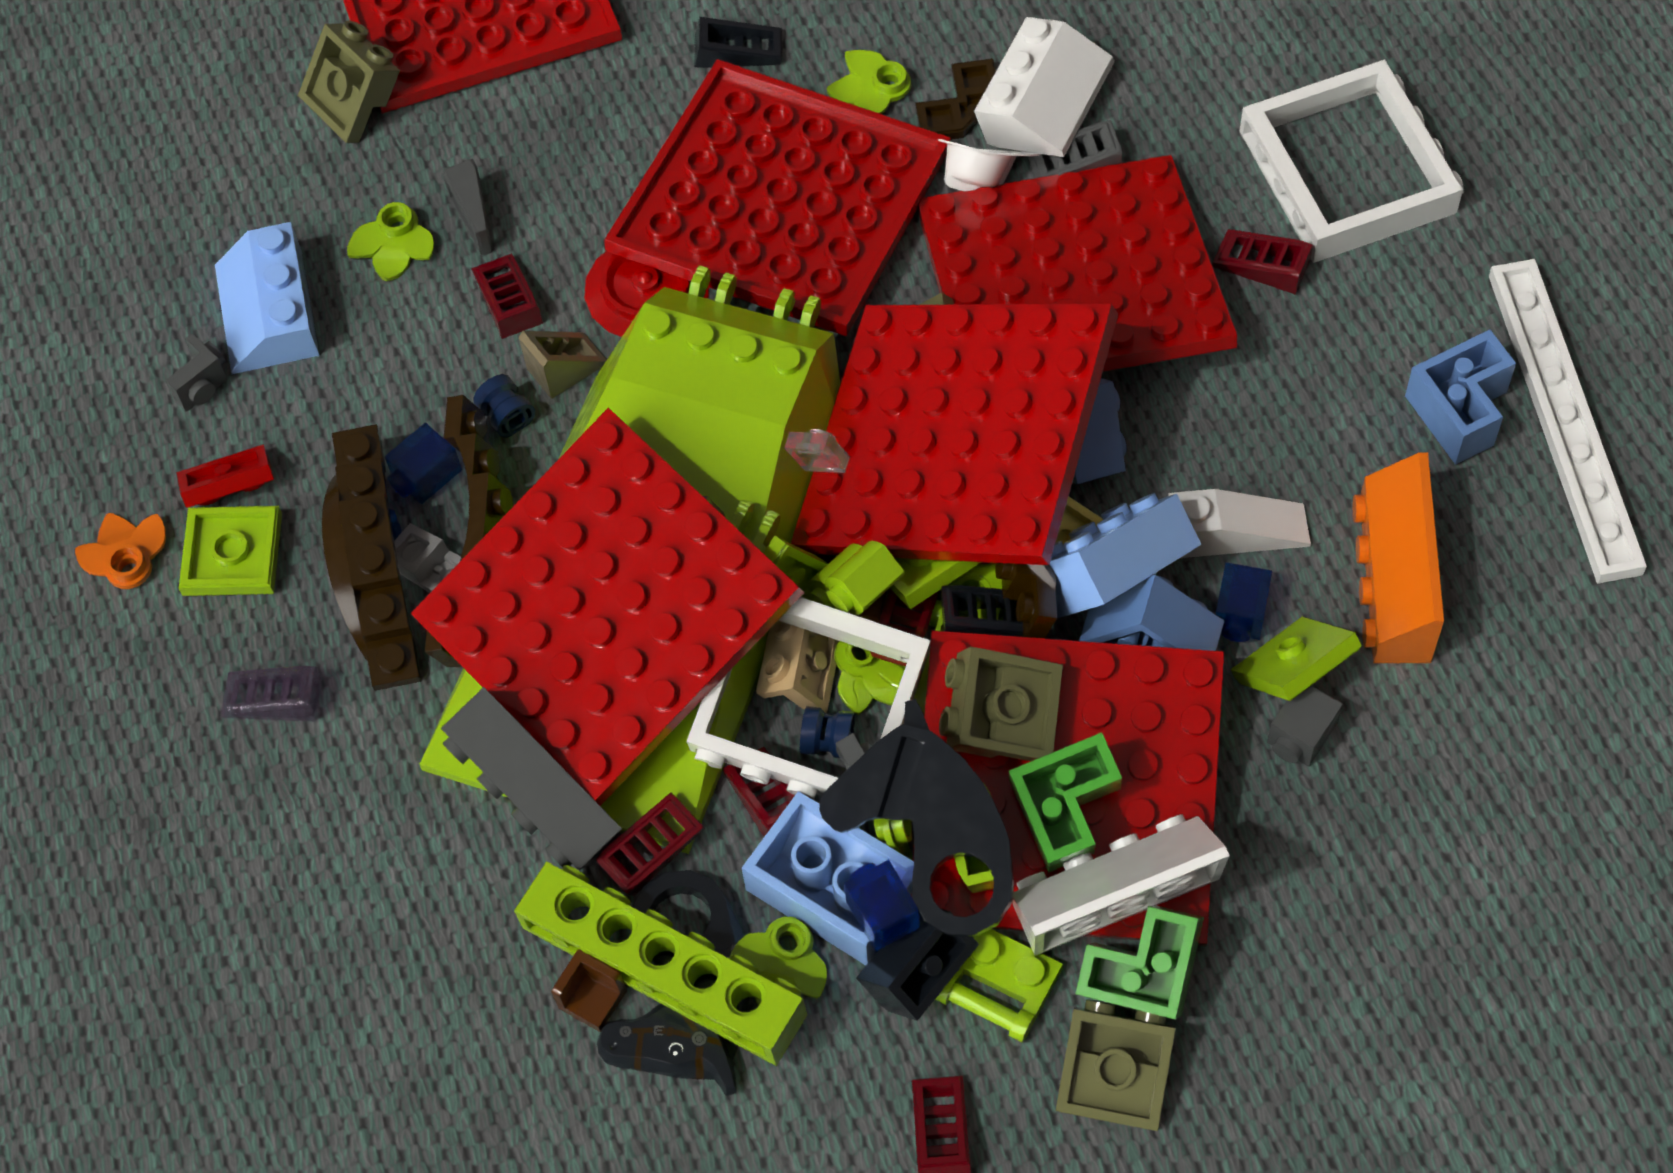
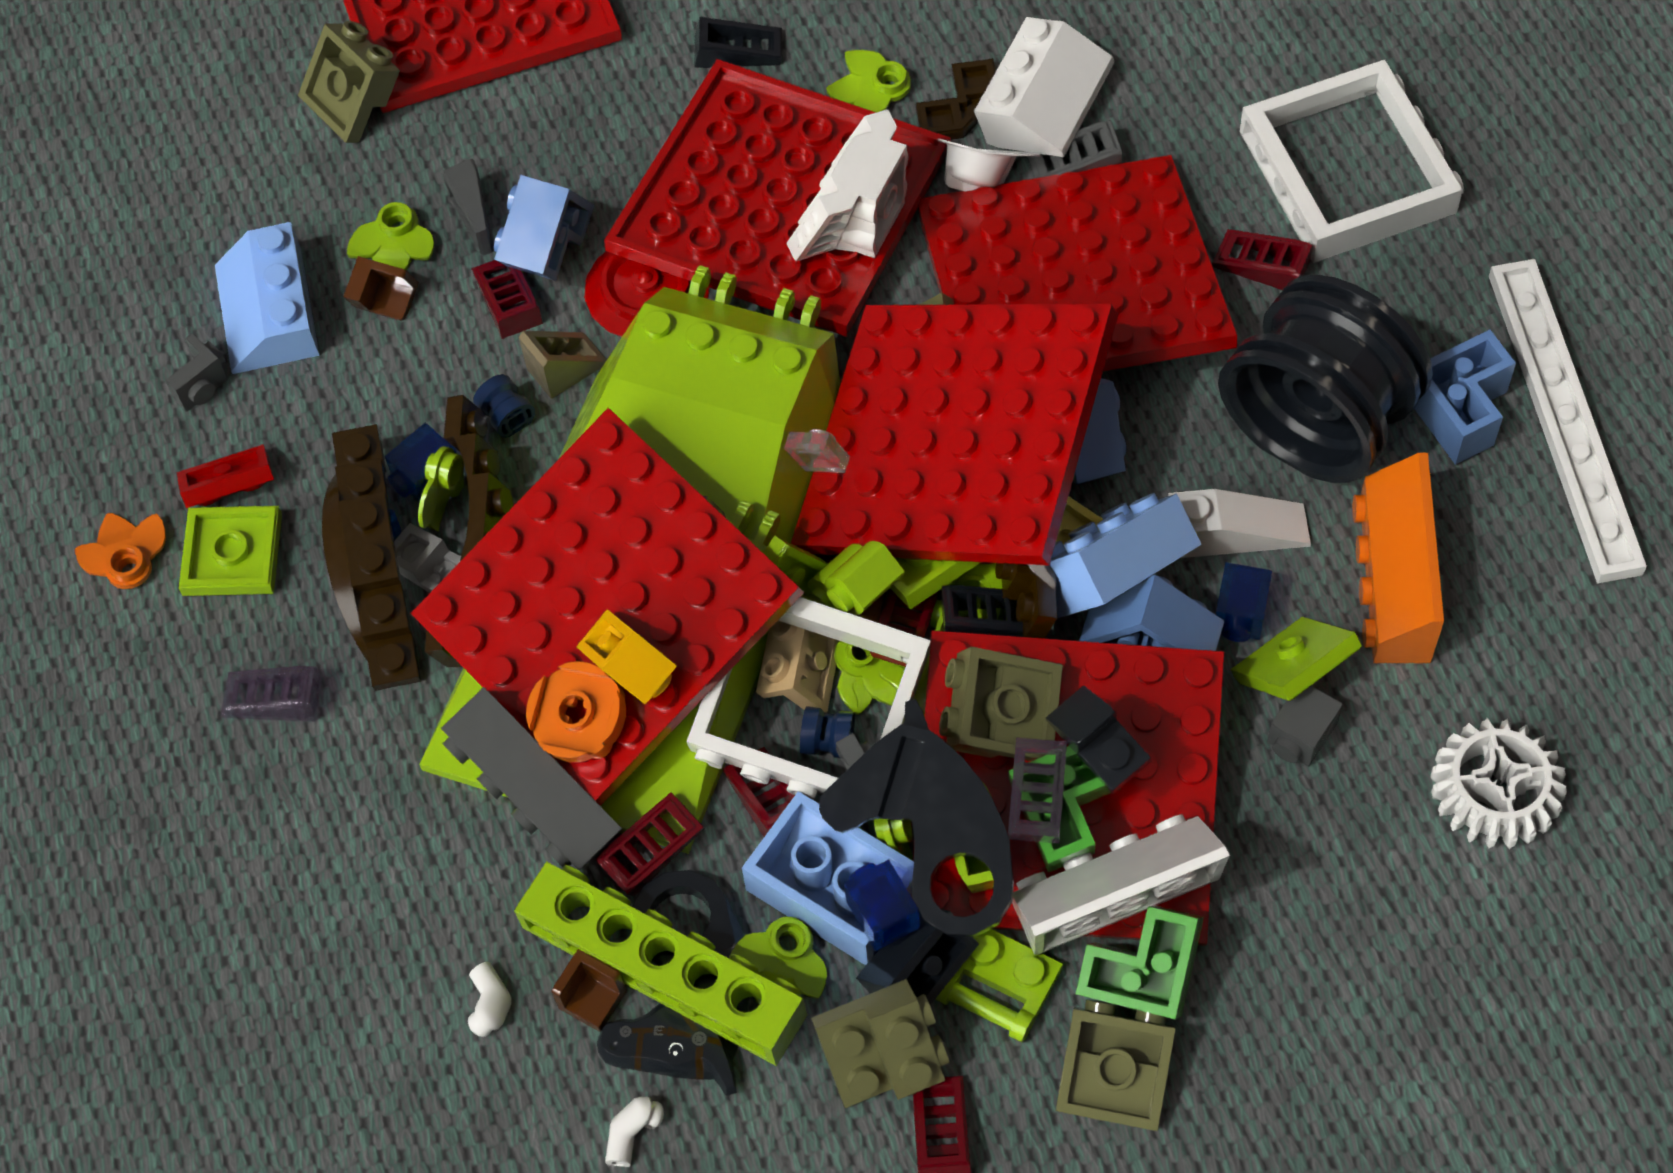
none -> reddish brown panel [343,256,419,321]
none -> lime plate [418,446,464,531]
none -> white arm [468,962,511,1037]
none -> medium blue brick [494,175,594,281]
none -> orange plate [526,662,626,762]
none -> yellow slope [576,609,677,705]
none -> white arm [605,1096,664,1167]
none -> white slope [786,109,908,262]
none -> olive plate [811,979,950,1108]
none -> slope [1008,738,1067,843]
none -> black slope [1046,685,1151,794]
none -> black wheel [1218,275,1433,483]
none -> white gear [1430,718,1567,849]

